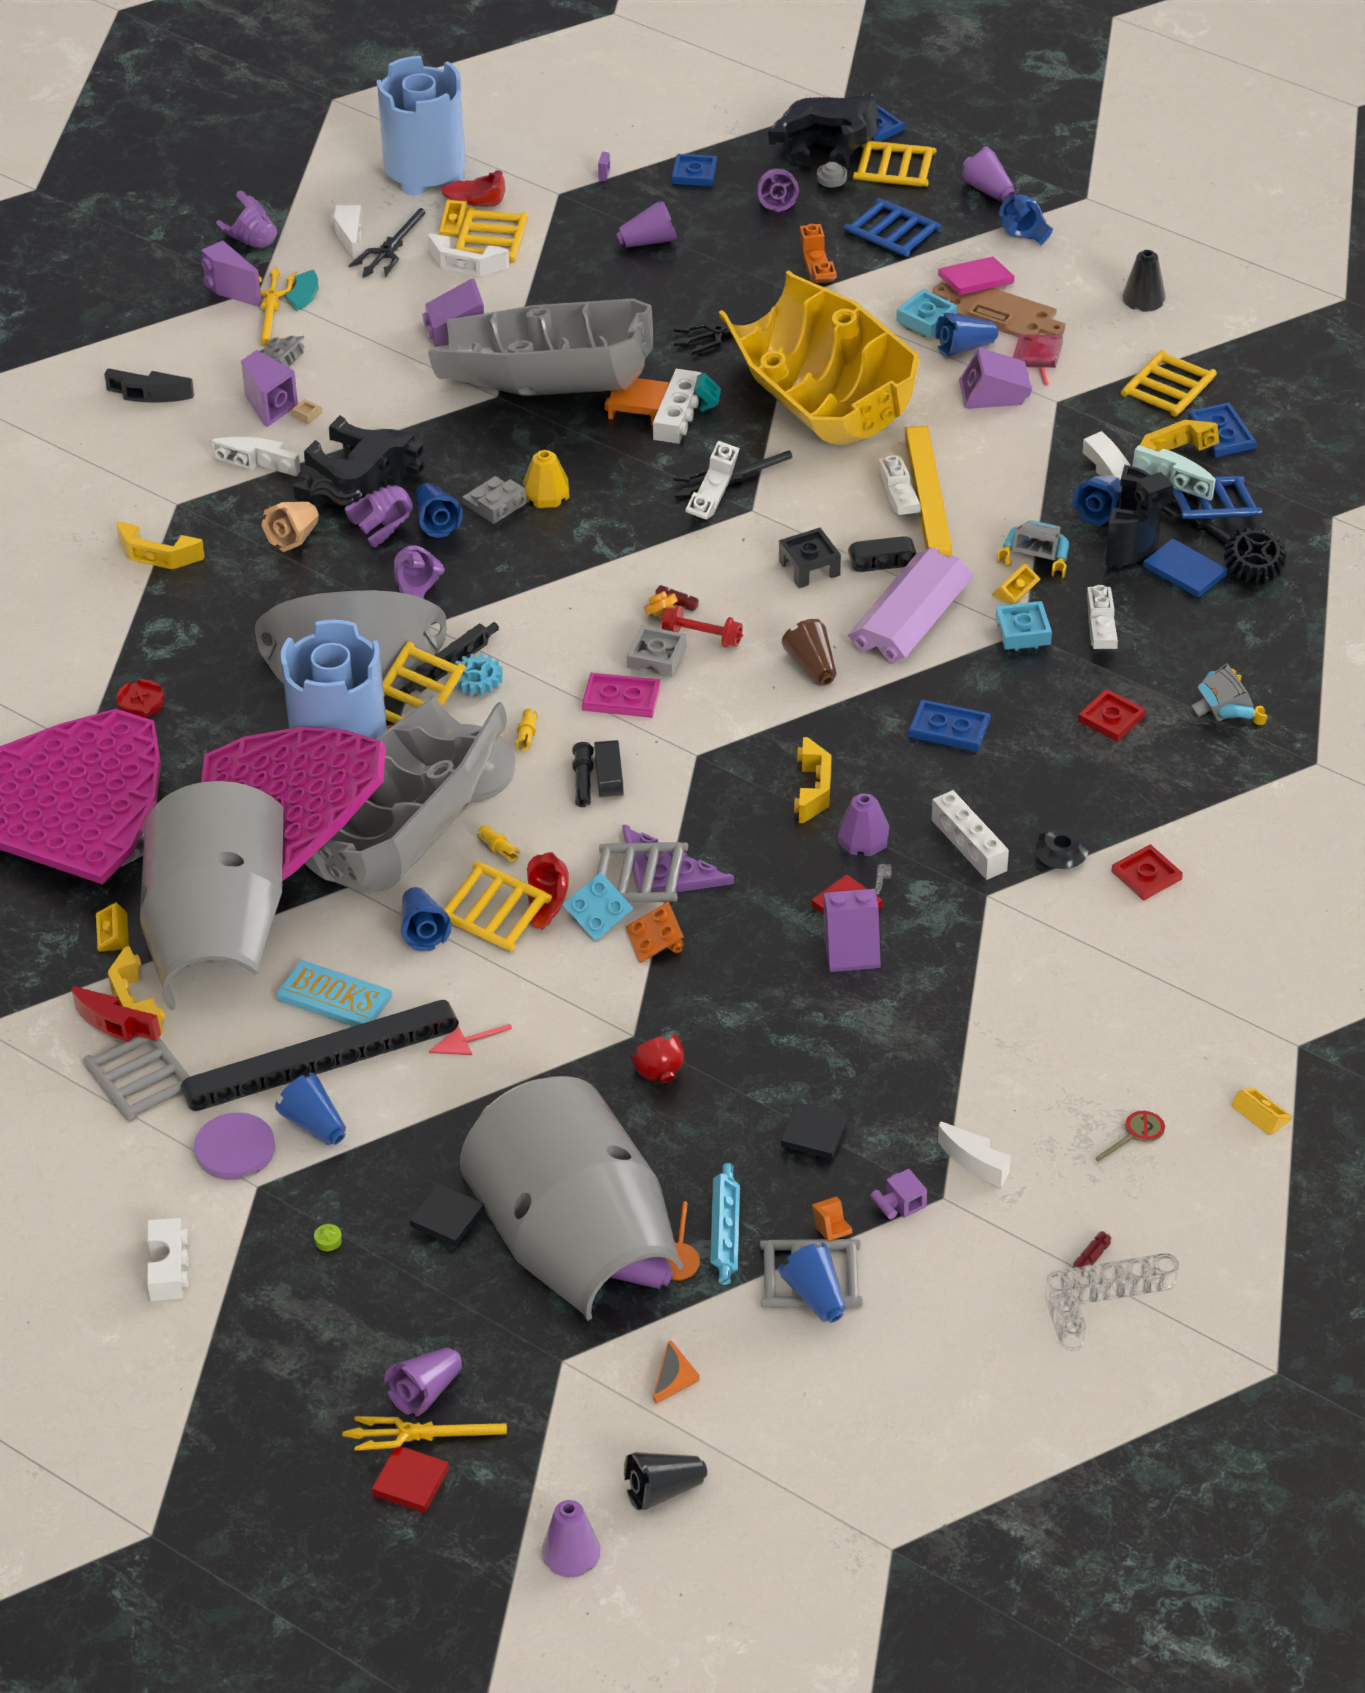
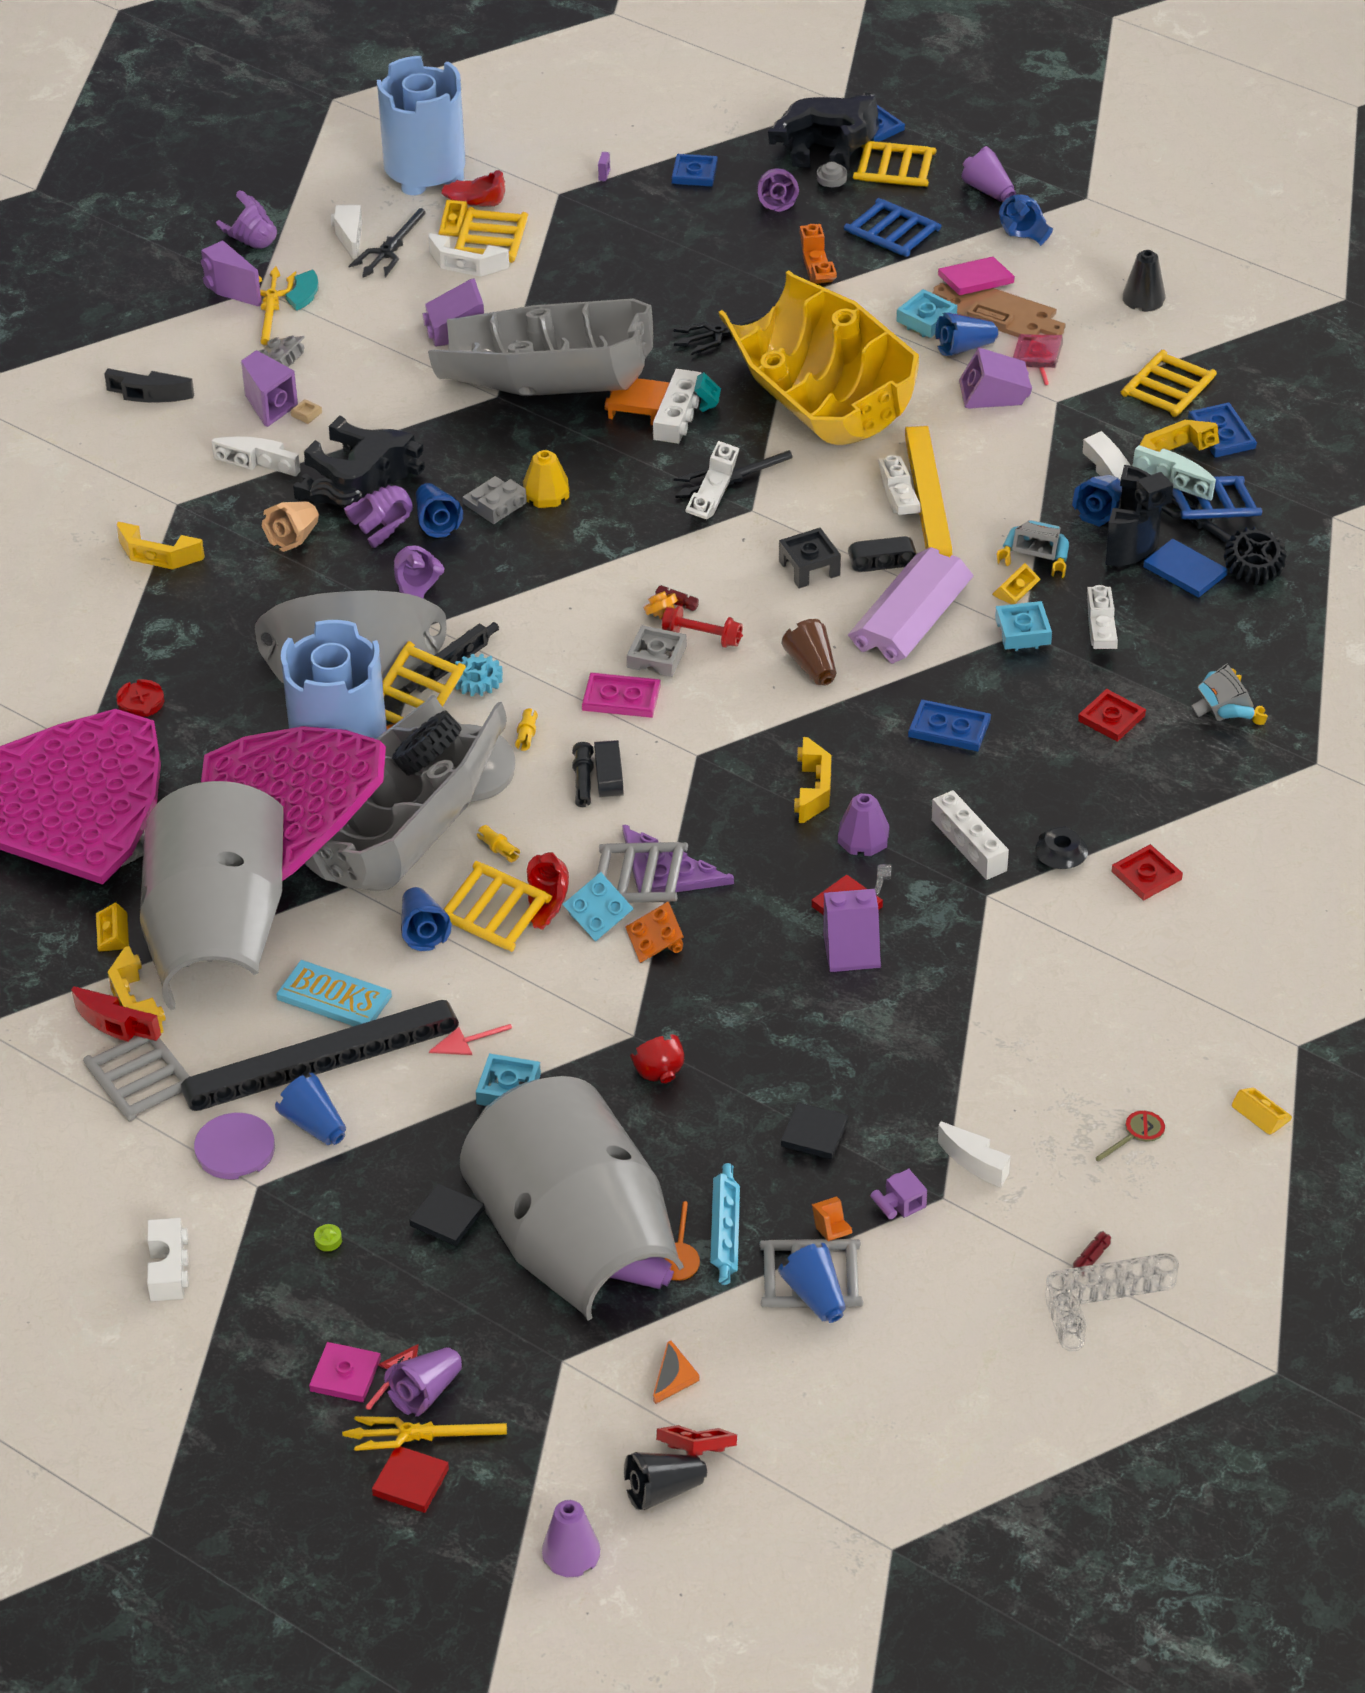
medium lavender cone [616,200,677,248] -> none
none -> dark pink plate [309,1342,381,1403]
none -> piece [366,1344,419,1410]
none -> black wheel [392,710,462,776]
none -> medium azure brick [476,1053,541,1106]
none -> red plate [656,1425,737,1456]

